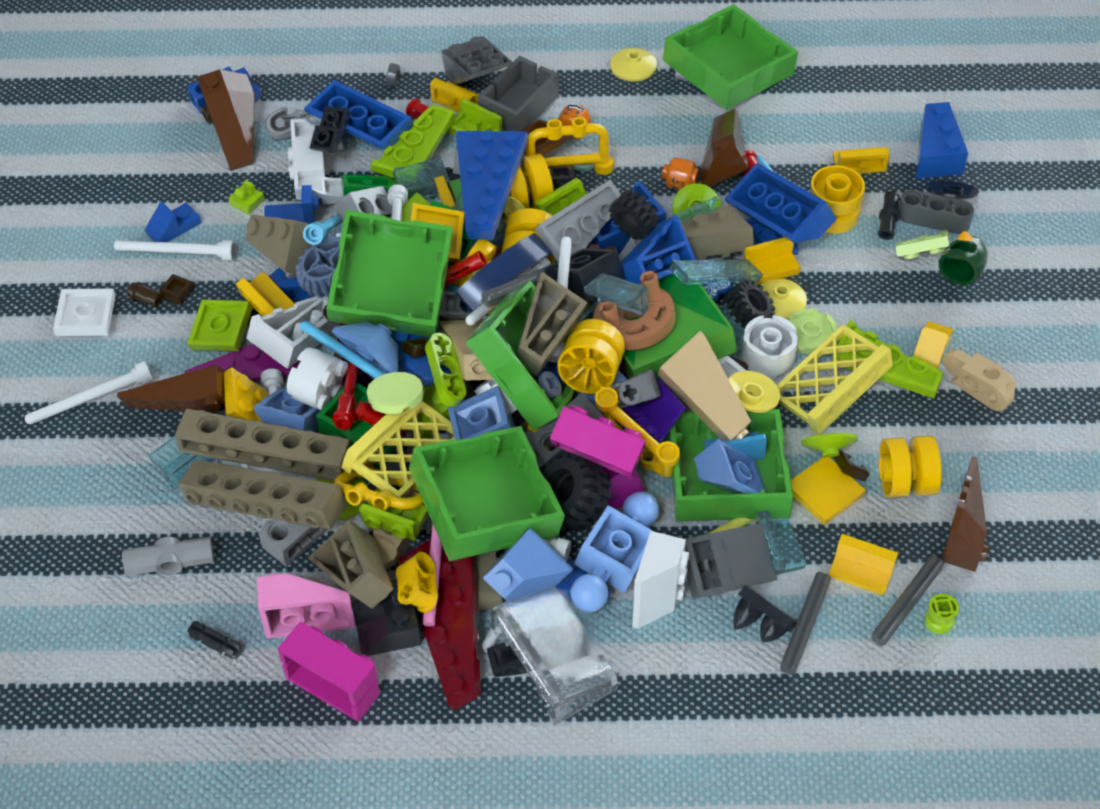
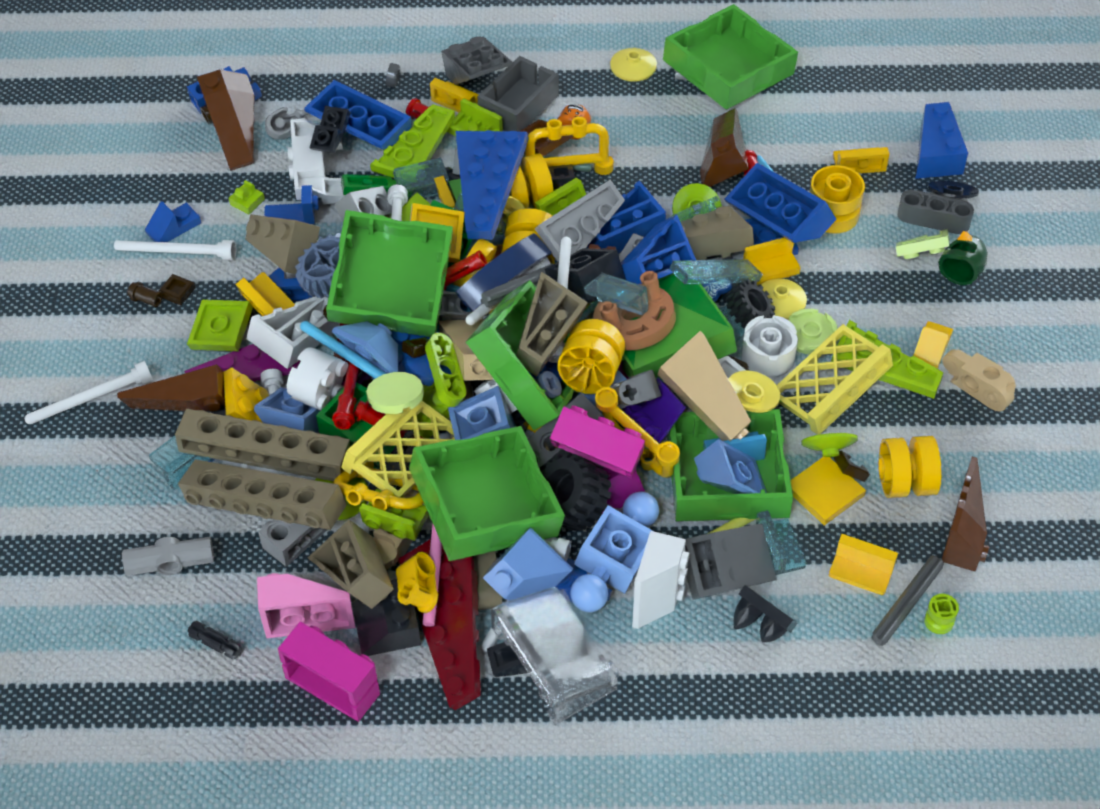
white plate [53,289,116,336] -> none
medium azure piece [303,213,343,245] -> none
black tyre [609,190,659,240] -> none
orange head [662,157,699,191] -> none
dark grey axle [780,572,831,675] -> none
black pin [878,191,900,240] -> none

